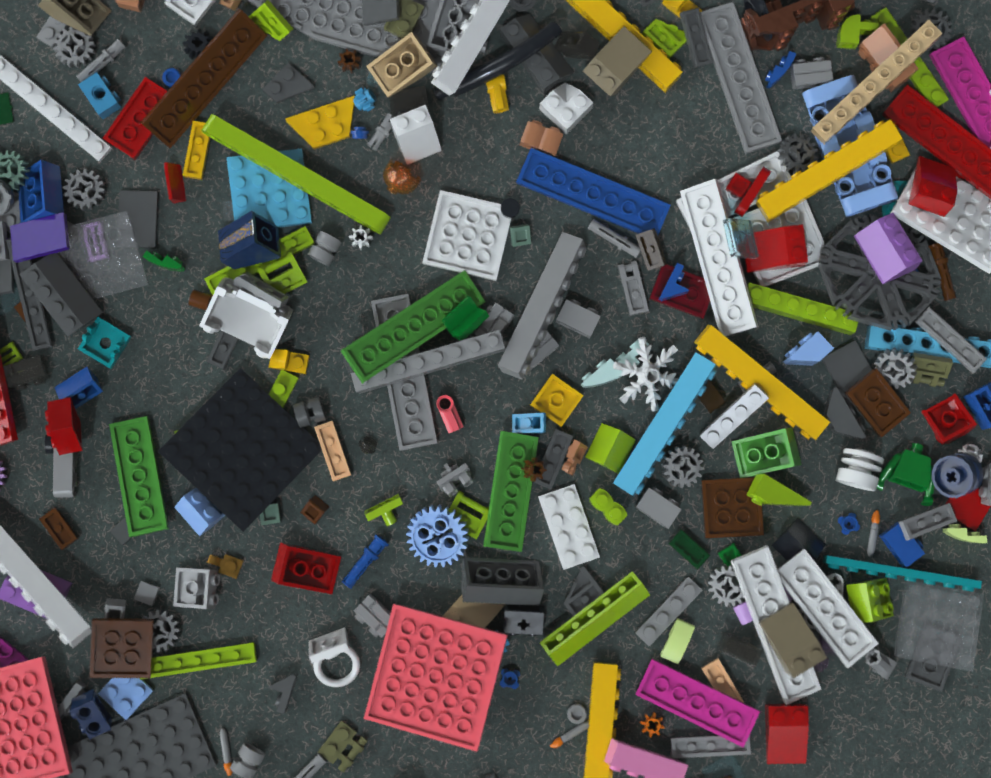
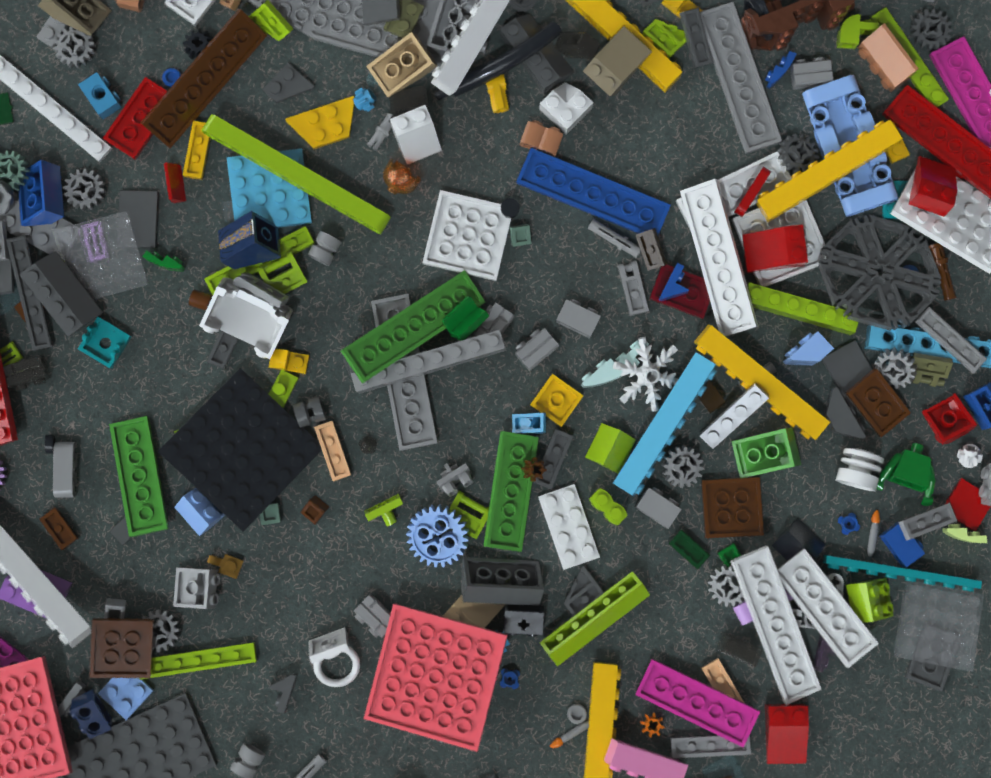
dark purple tile [10,212,70,263] -> none
red brick [45,397,83,455] -> none
blue brick [54,367,103,409] -> none
light grey pin [76,38,126,82] -> none
light grey tile [134,581,160,606] -> none
light grey piece [220,727,233,776] -> none
red slope [271,542,341,594] -> none
olive plate [318,720,368,773] -> none
reddish brown gear [337,49,361,74] -> none
blue pin [342,534,389,589] -> none
white gear [349,225,373,250] -> none
blue plate [350,127,369,139] -> none
coral piece [436,395,464,433] -> none
light grey brick [498,232,586,380] -> none
nougat plate [561,439,588,476] -> none
light grey plate [635,577,703,647] -> none
yellowish green slope [660,618,695,664] -> none
clear light blue tile [723,218,759,259] -> none
red tile [725,173,752,199] -> none
lime slope [746,474,812,506] -> none
dark tan slope [759,603,827,678] -> none
tan brick [811,20,942,145] -> none
medium lavender slope [854,213,922,284] -> none
light grey piece [865,649,897,680] -> none
dark blue wheel [932,452,983,498] -> none

